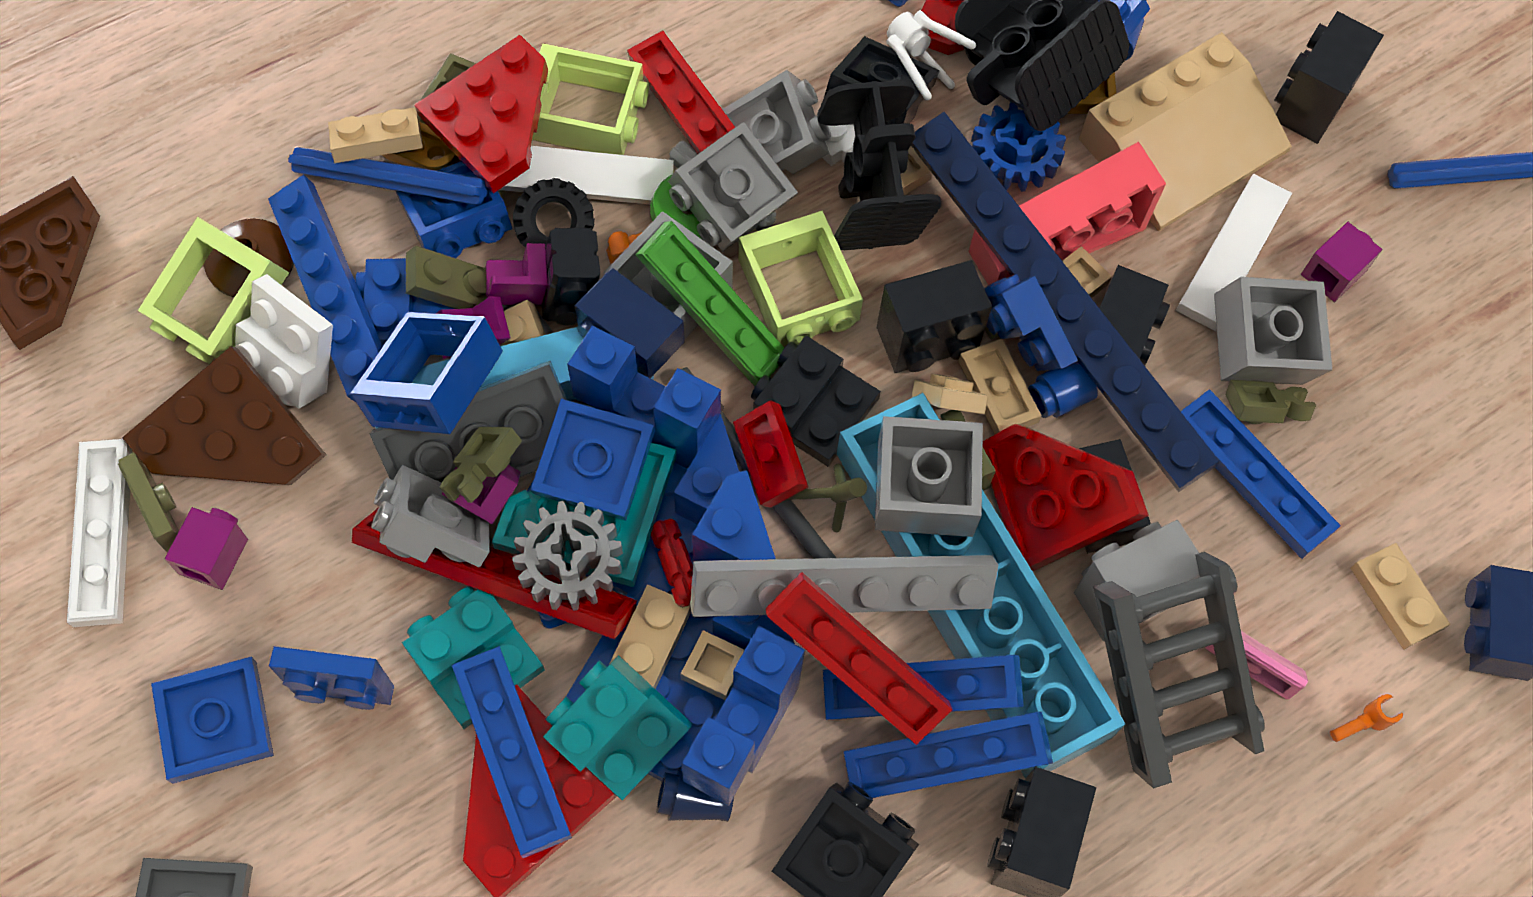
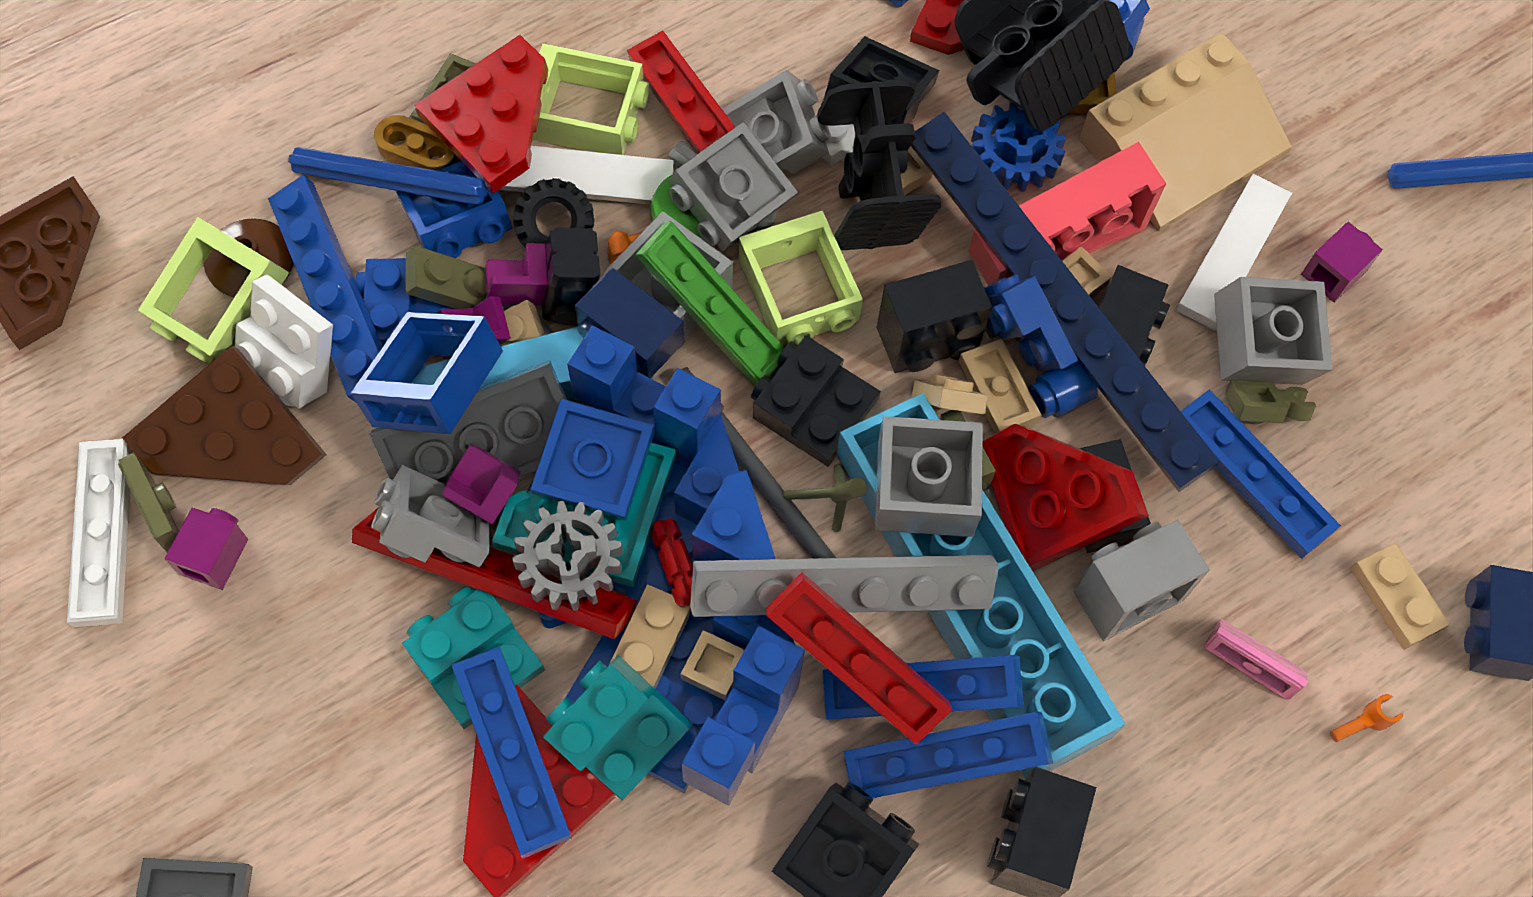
blue plate [151,656,274,784] -> none
blue plate [269,646,394,710] -> none
tan plate [328,107,423,163] -> none
olive plate [440,427,522,503] -> none
dark blue cone [656,770,734,822] -> none
red plate [733,400,808,508] -> none
white plant [886,10,976,100] -> none
dark grey fence [1093,552,1265,789] -> none
black brick [1274,11,1384,144] -> none

